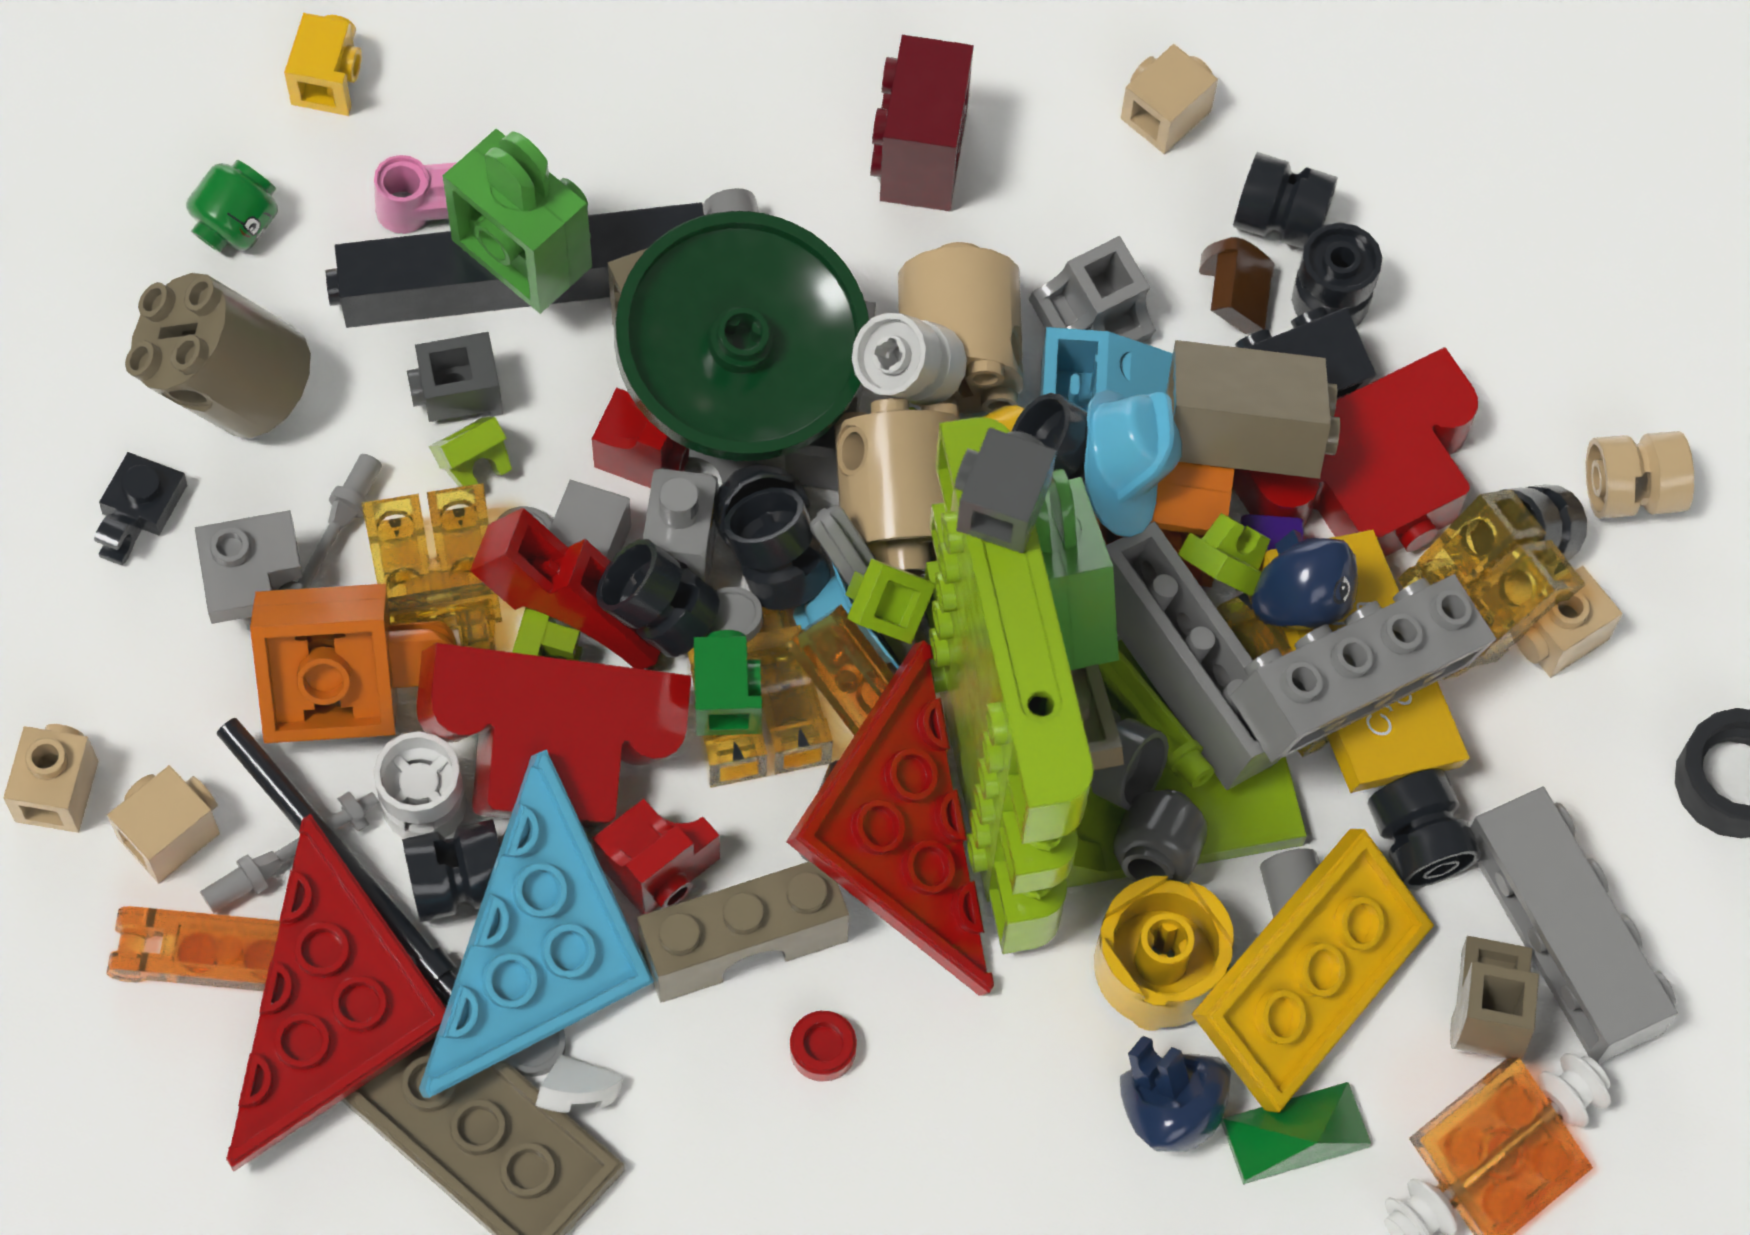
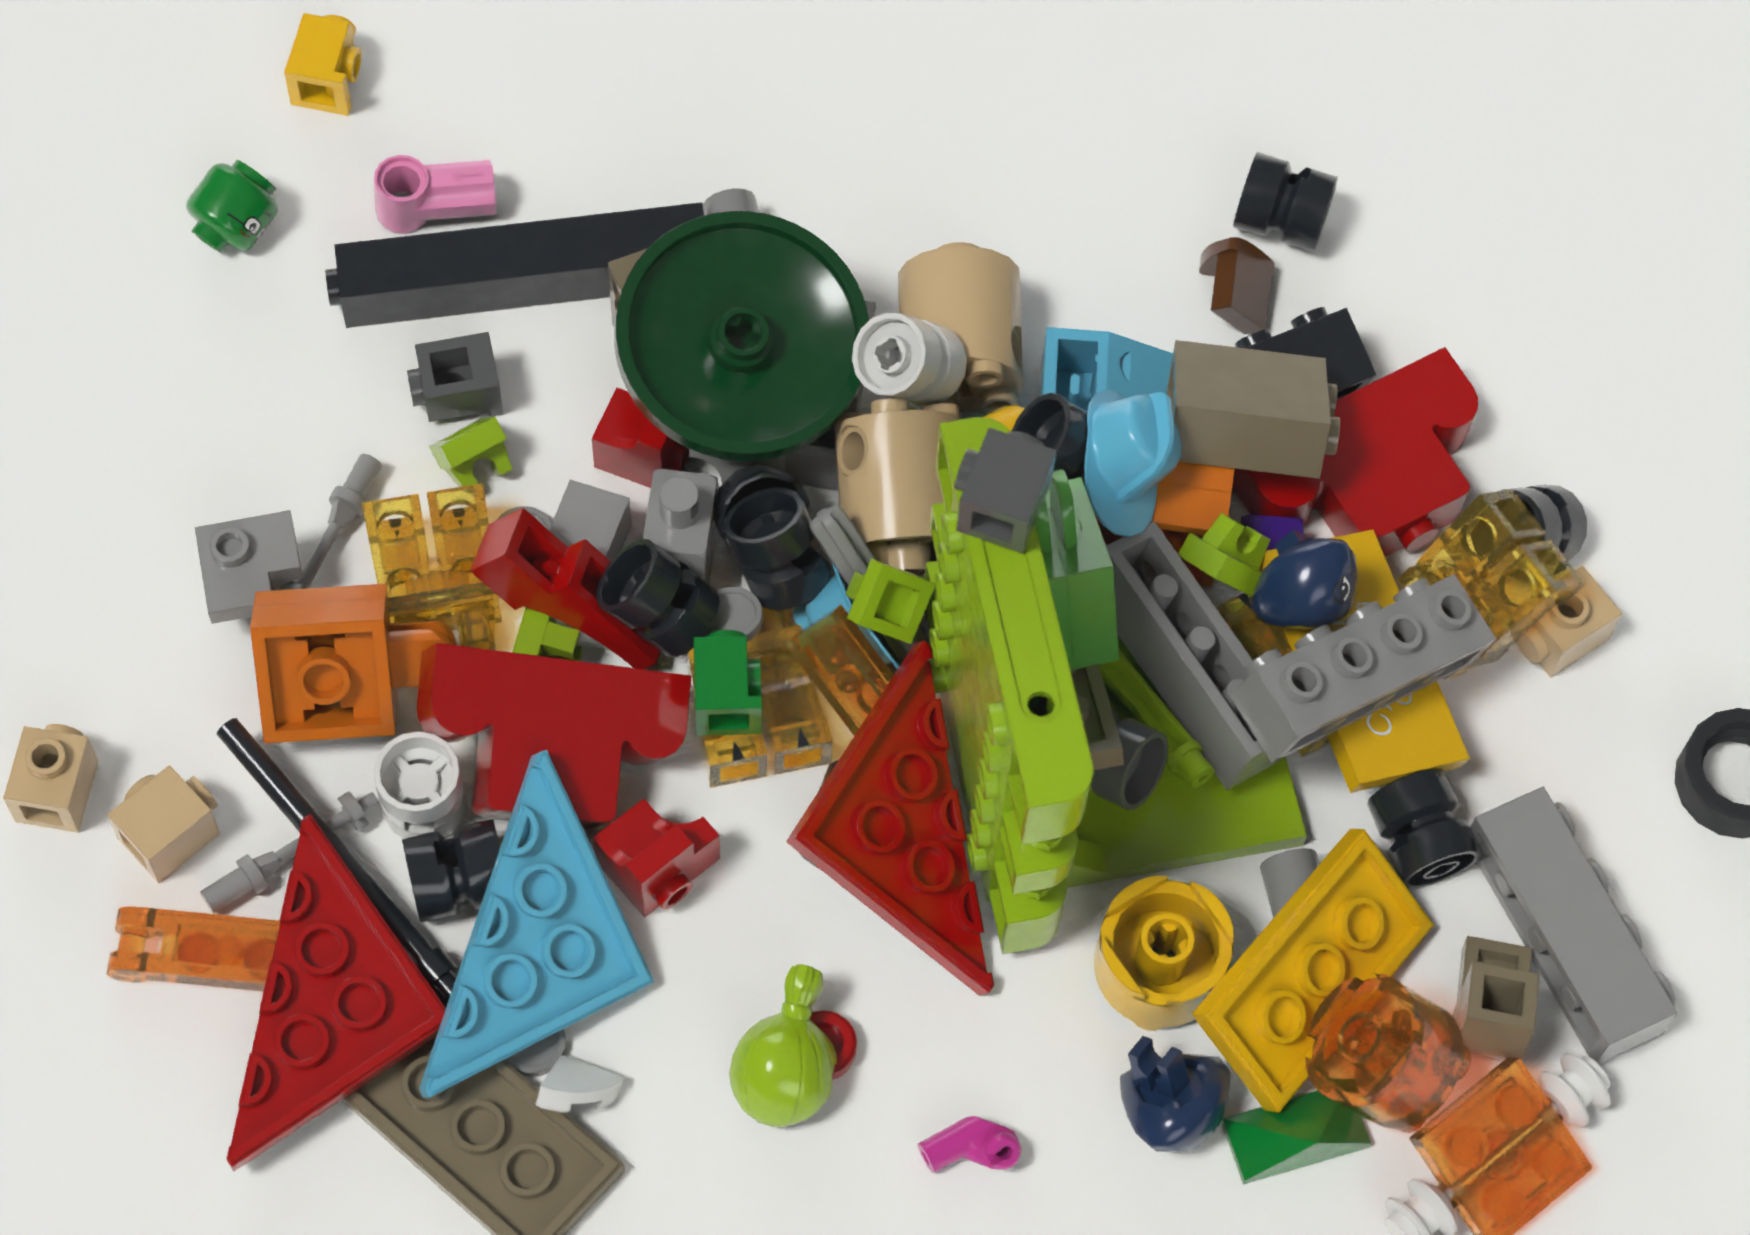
black plate [94,452,187,566] -> none
dark tan cylinder [125,273,311,438] -> none
bright green brick [442,128,592,314] -> none
dark tan arch [637,861,850,1003] -> none
dark red brick [870,34,974,212] -> none
light grey brick [1028,236,1156,343] -> none
dark grey head [1113,789,1208,882] -> none
tan brick [1120,43,1218,154] -> none
black wheel [1291,222,1382,327] -> none
tan wheel [1585,431,1694,519] -> none
none -> lime hair [729,964,837,1127]
none -> dark pink arm [917,1116,1022,1173]
none -> clear orange brick [1305,974,1471,1133]

